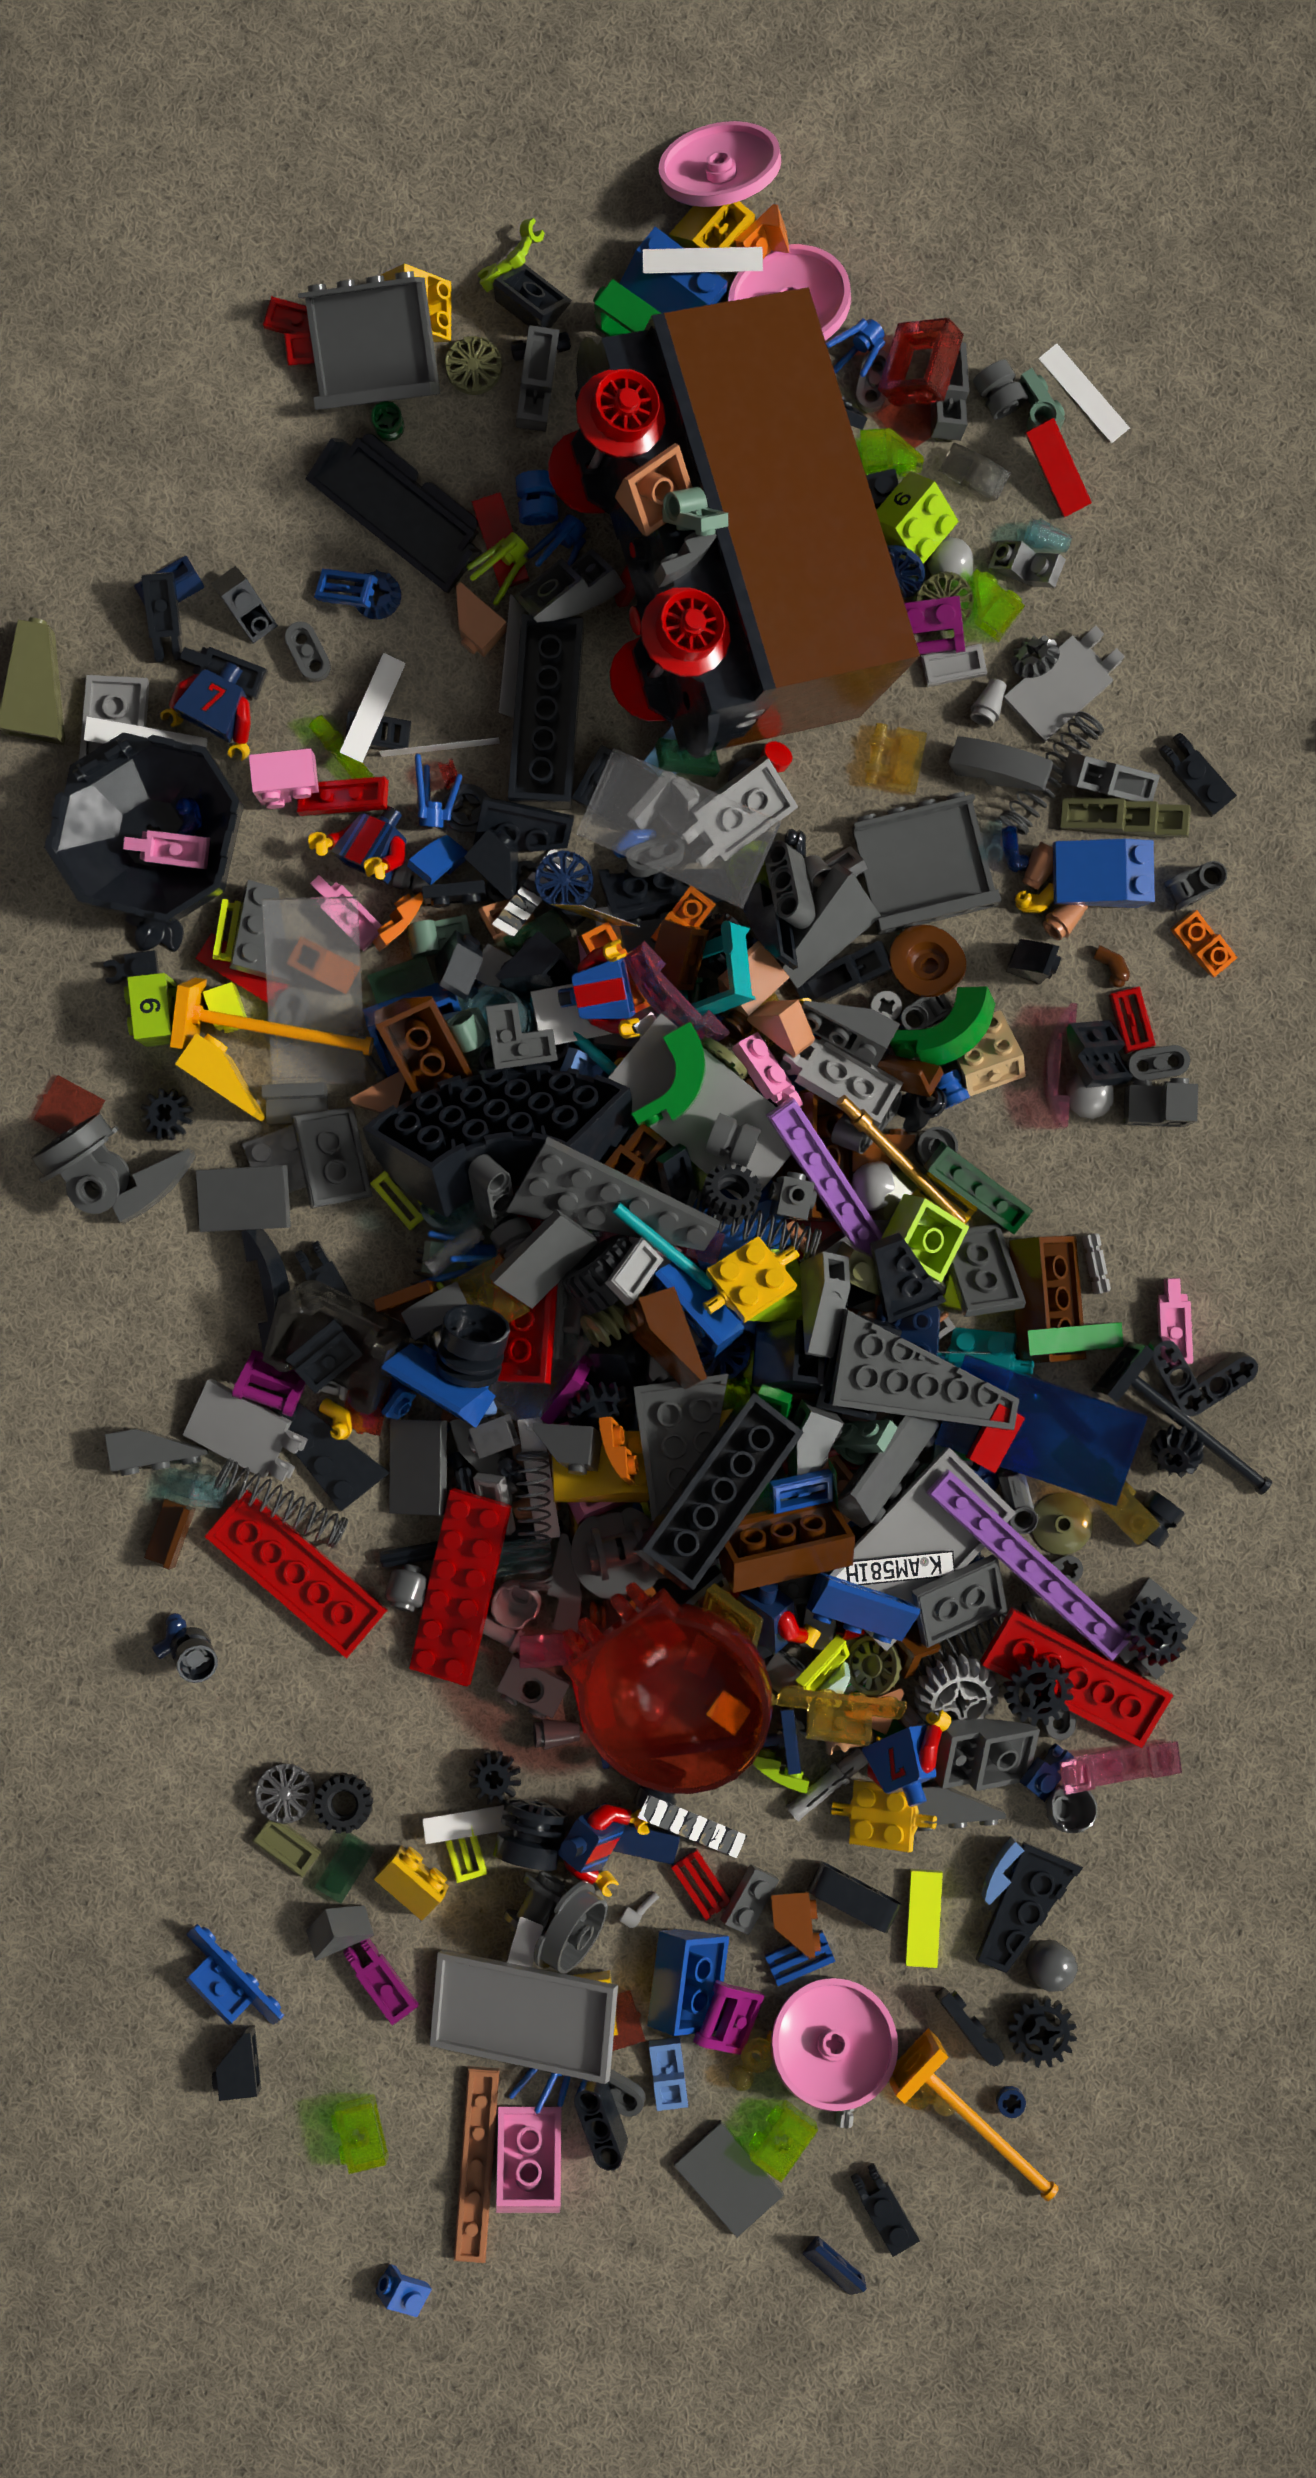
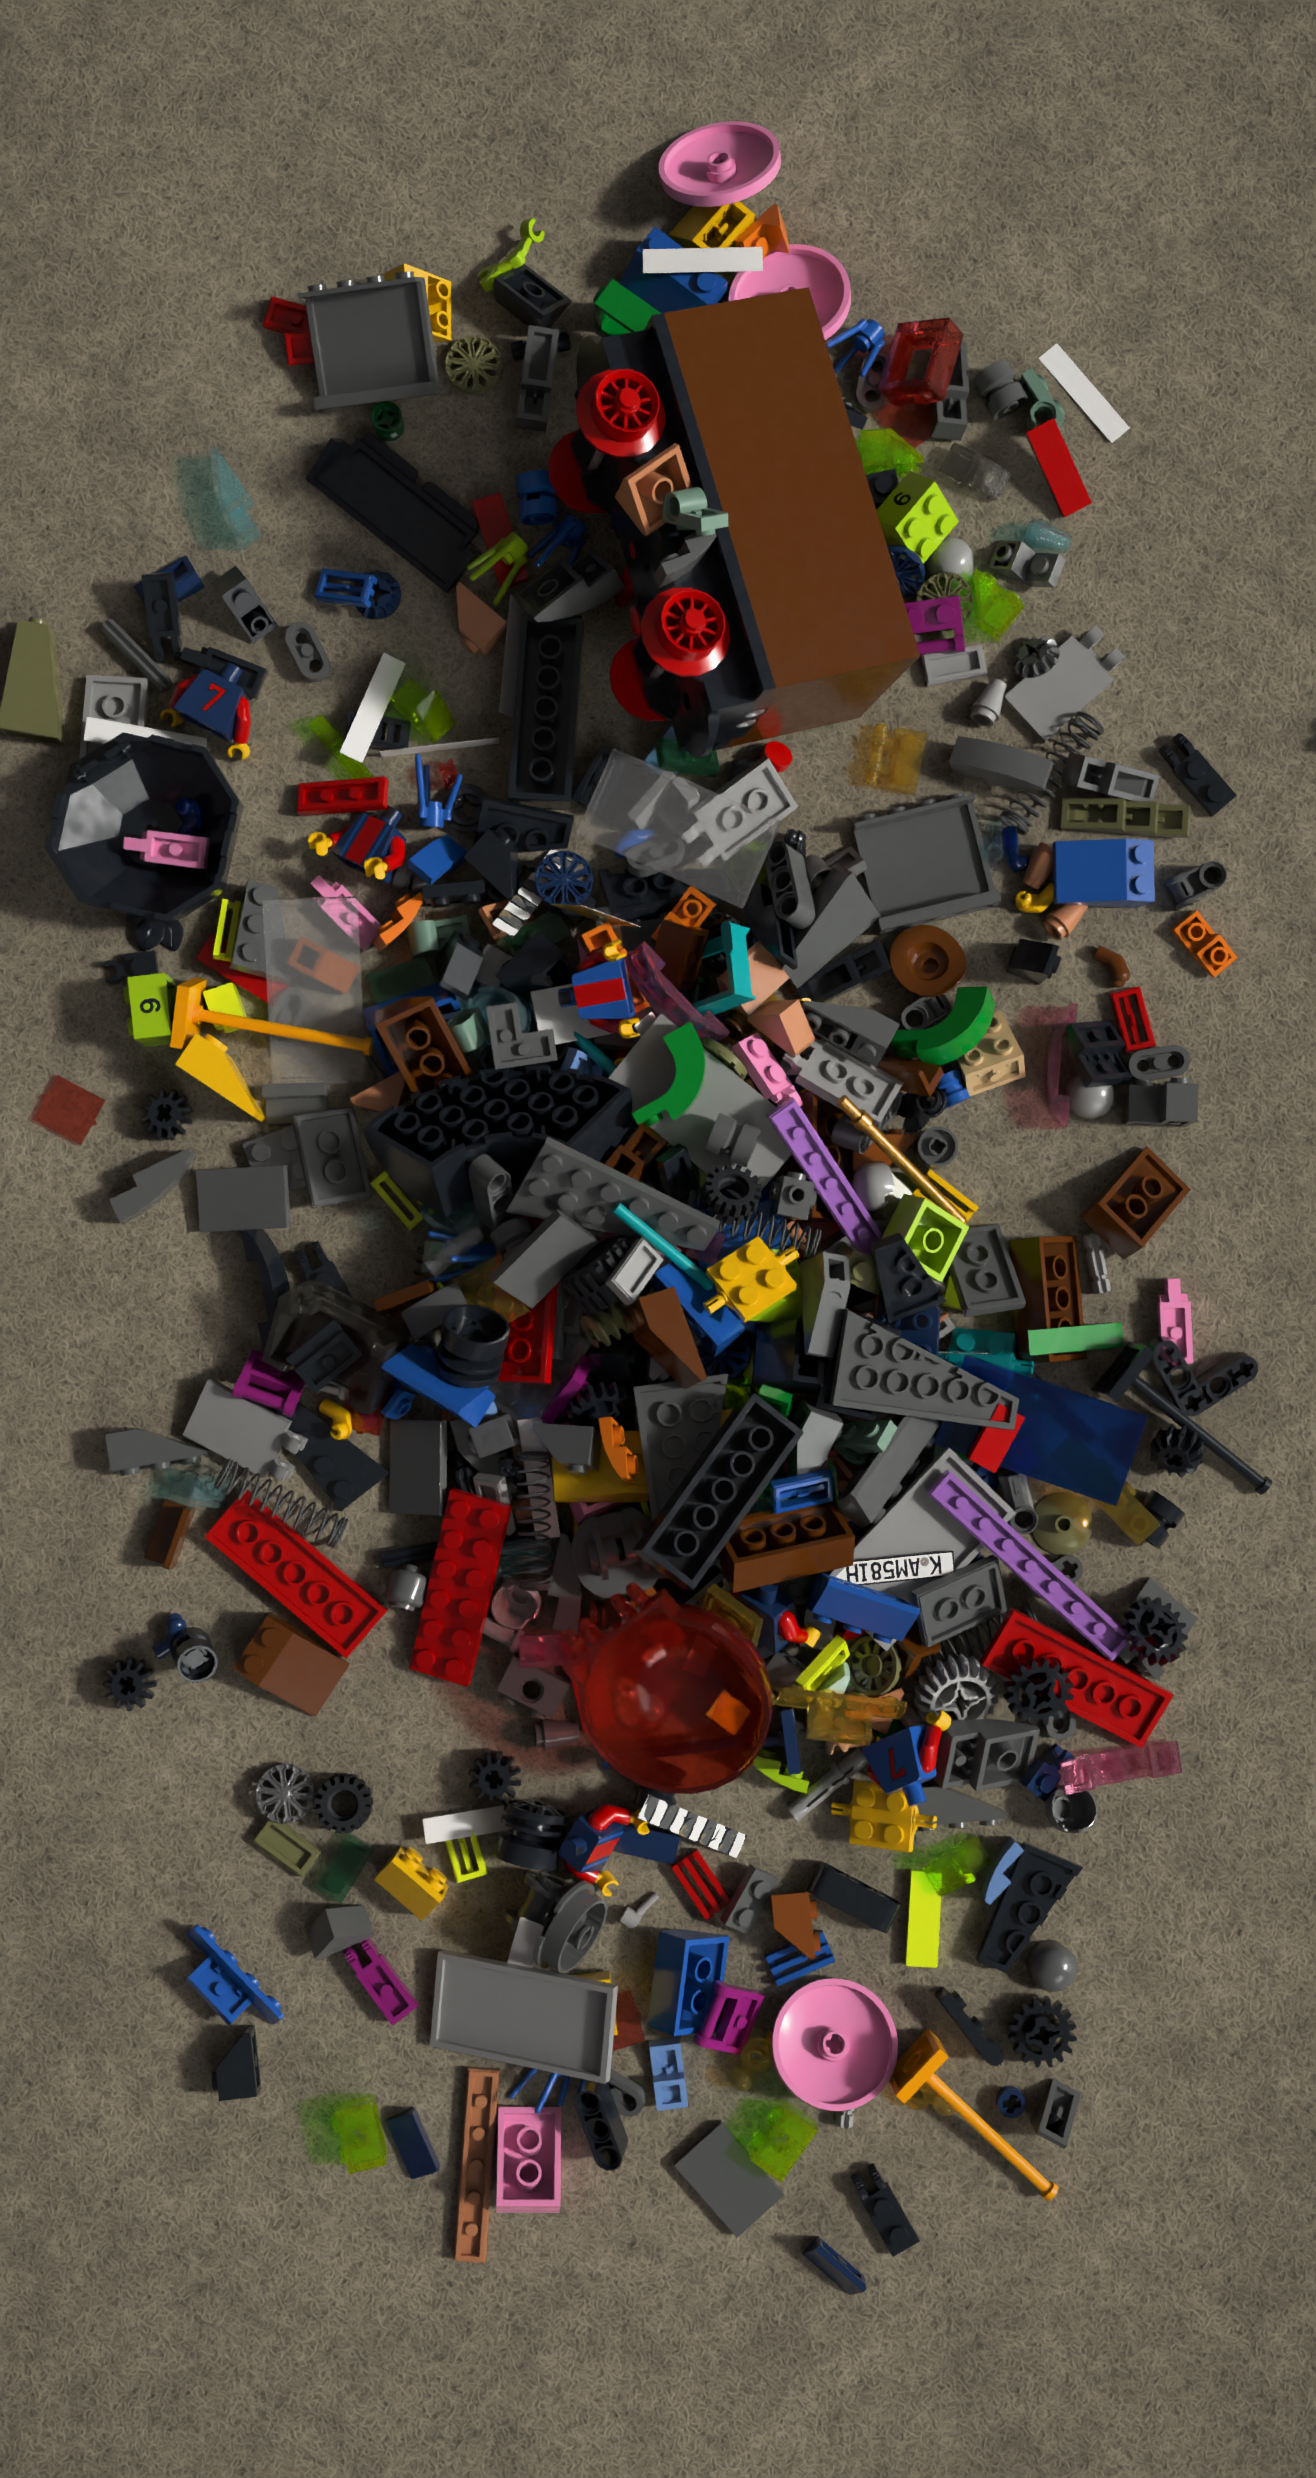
dark grey piece [31,1112,131,1214] -> none
bright pink brick [249,748,319,809] -> none
blue bracket [376,2264,432,2317] -> none
light grey wheel [869,991,902,1021] -> none
dark green plate [923,1142,1034,1234] -> none
none -> dark grey axle [100,619,173,693]
none -> black gear [102,1656,158,1711]
none -> clear light blue slope [211,447,262,551]
none -> reddish brown slope [232,1612,350,1717]
none -> dark blue slope [386,2107,440,2180]
none -> clear neon green slope [389,678,455,744]
none -> clear neon green slope [923,1834,992,1896]
none -> dark grey slope [1030,2078,1081,2149]
none -> reddish brown slope [1080,1146,1191,1260]

